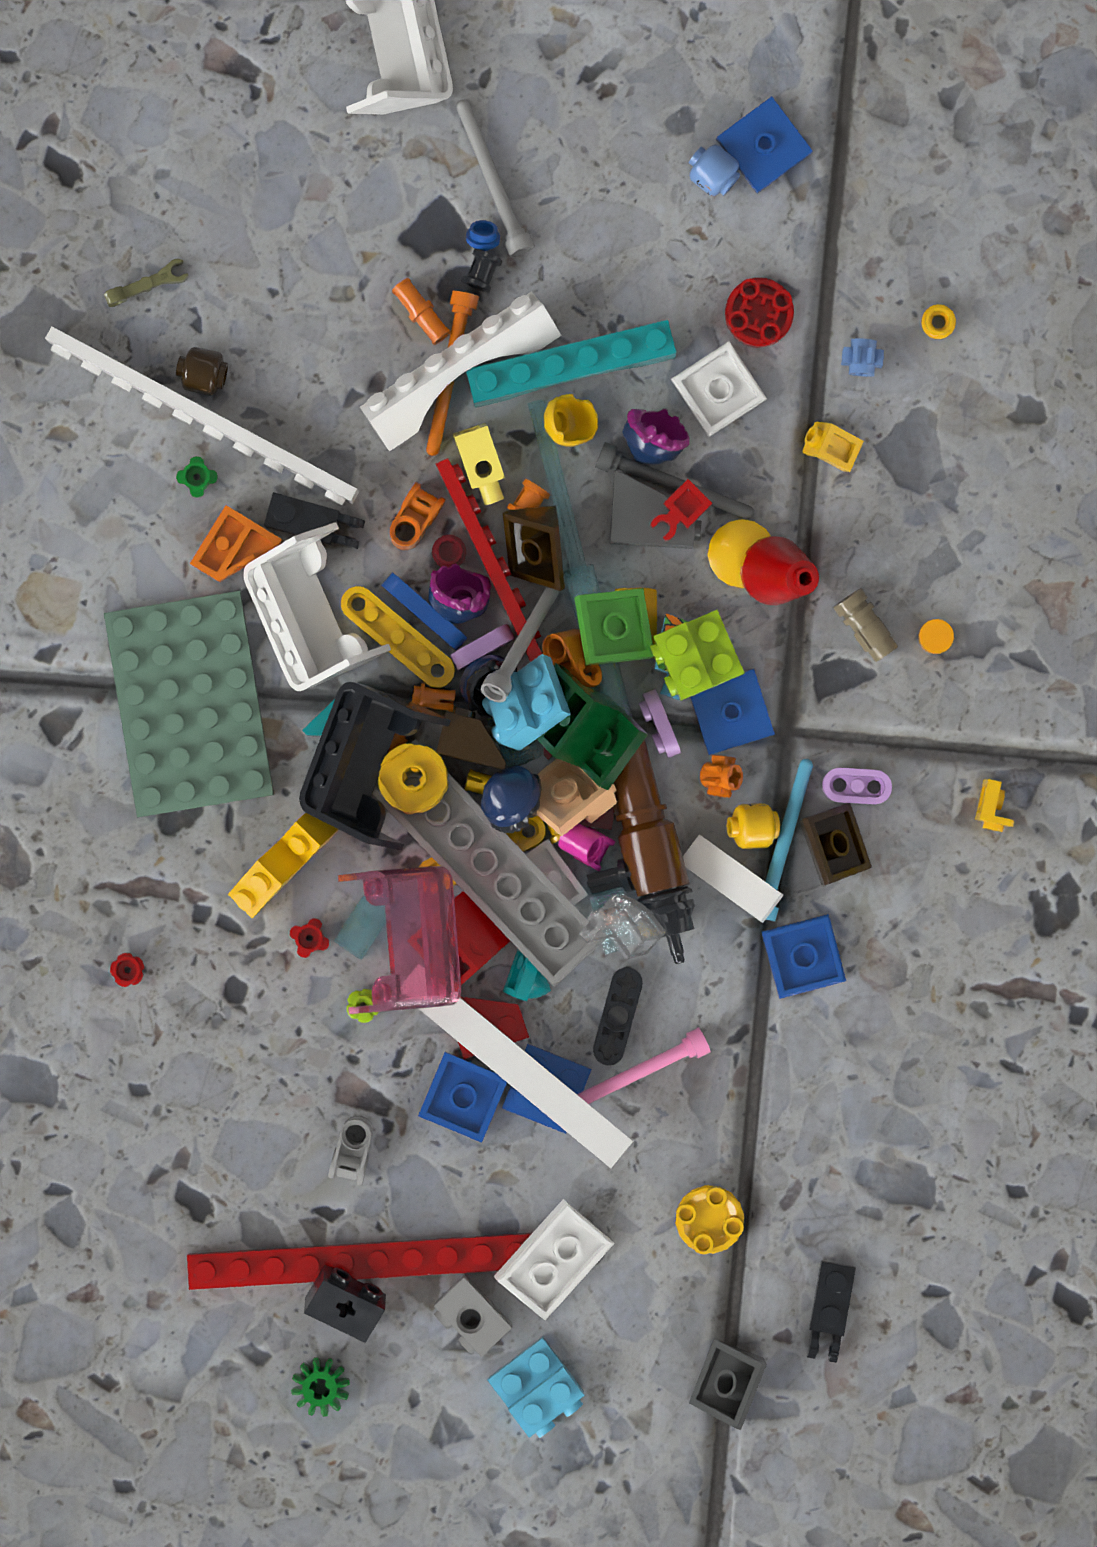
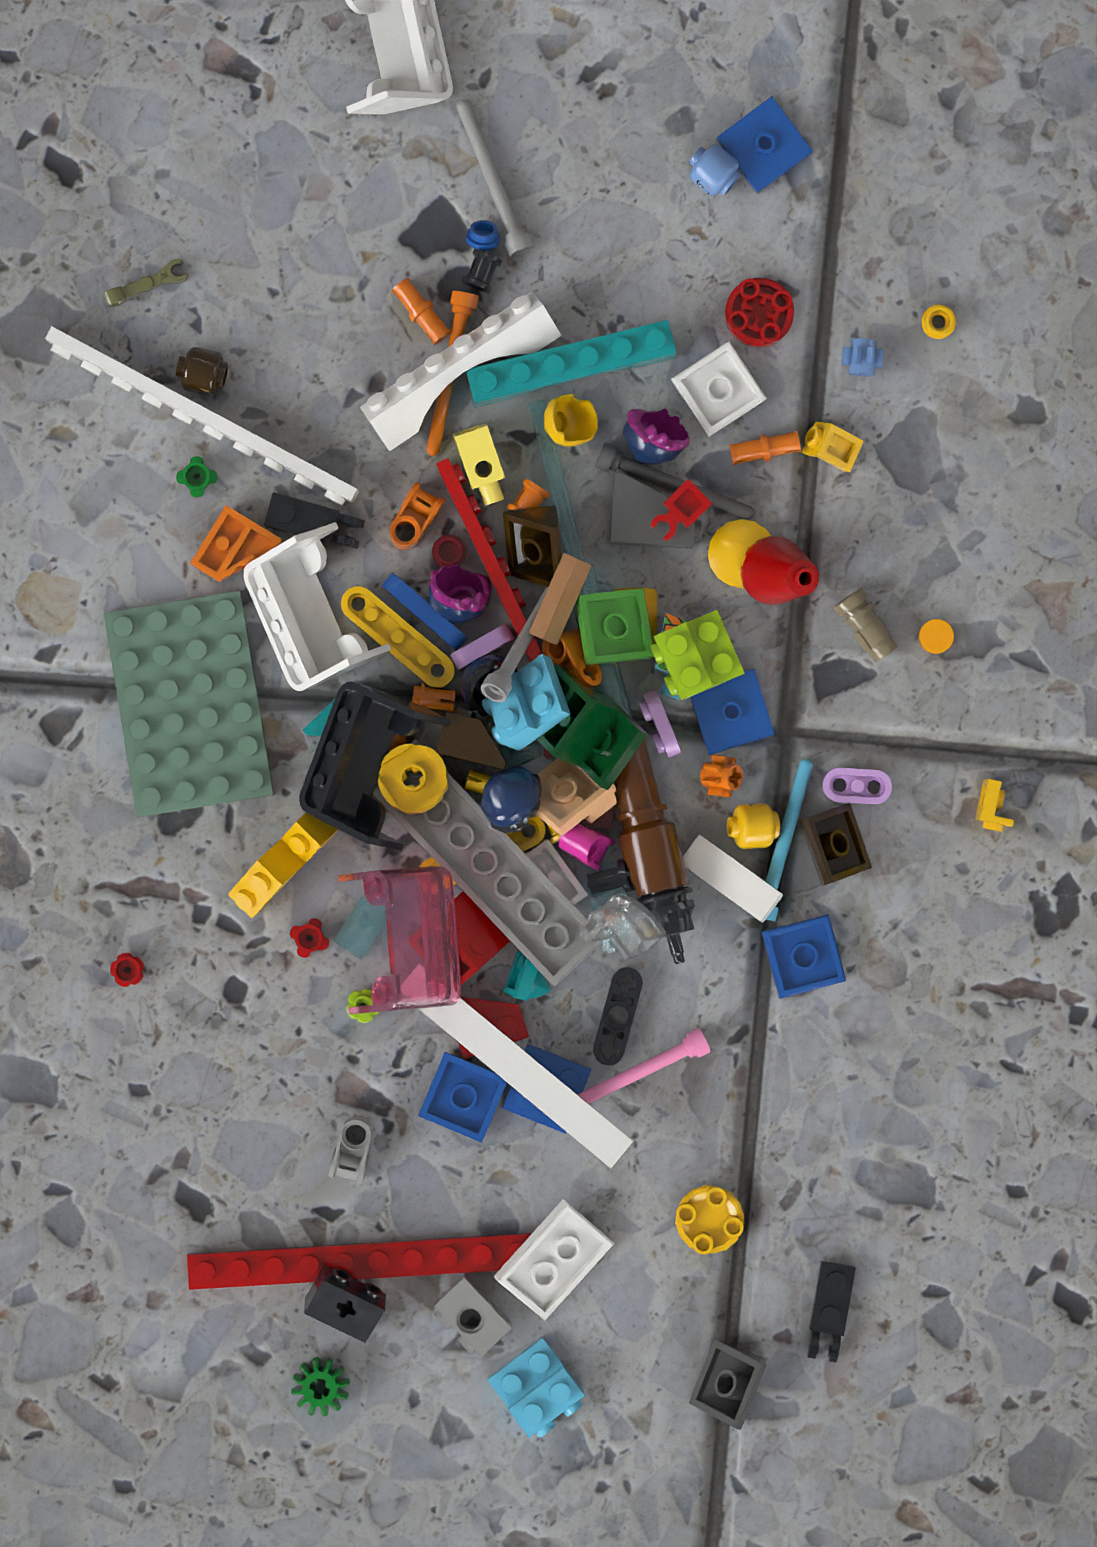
none -> medium nougat piece [529,553,592,645]
none -> orange pin [729,430,801,466]

